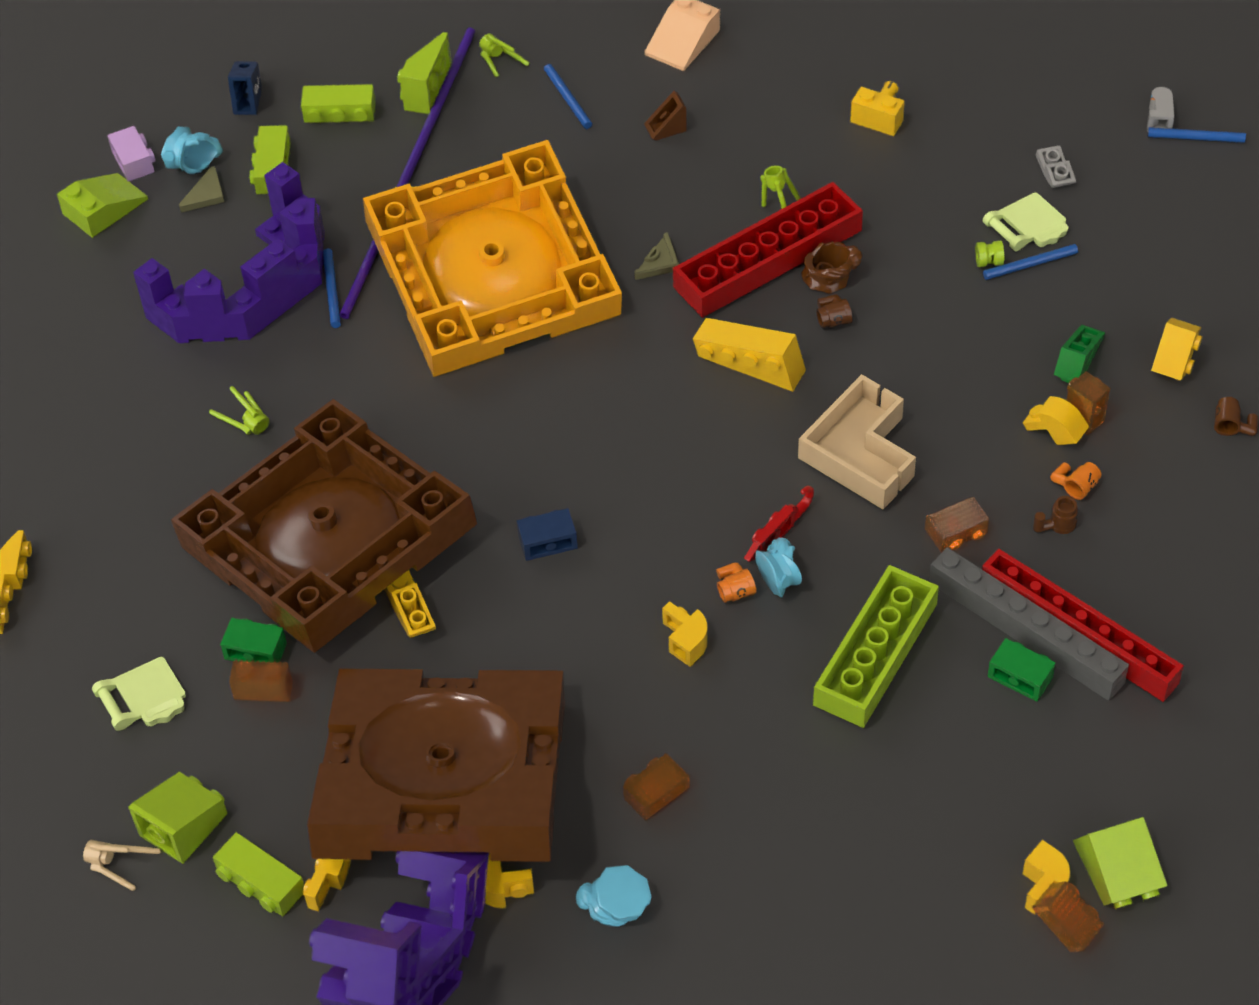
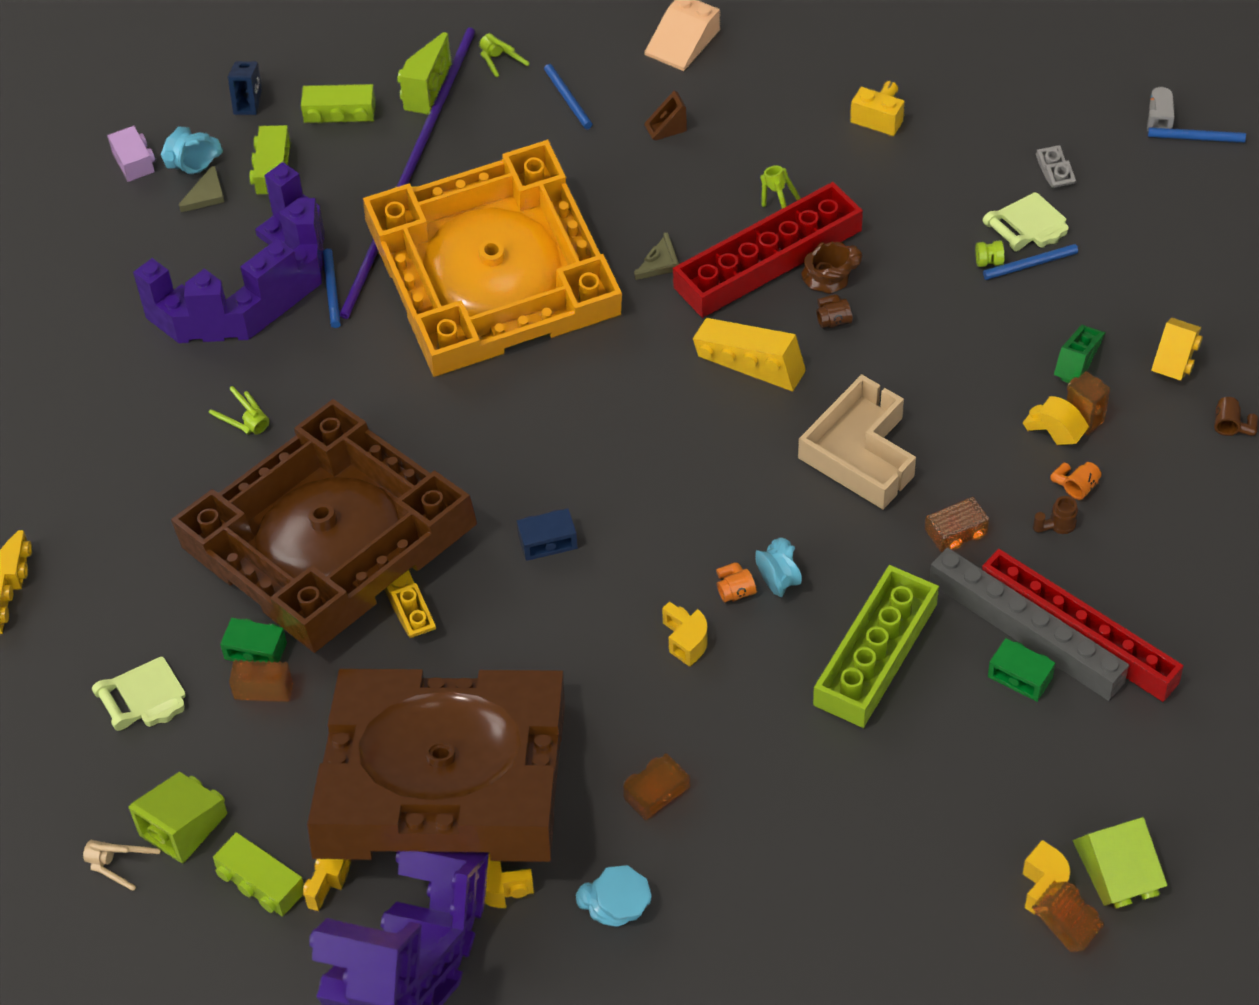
lime slope [57,173,148,238] -> none
red plate [744,485,814,562] -> none

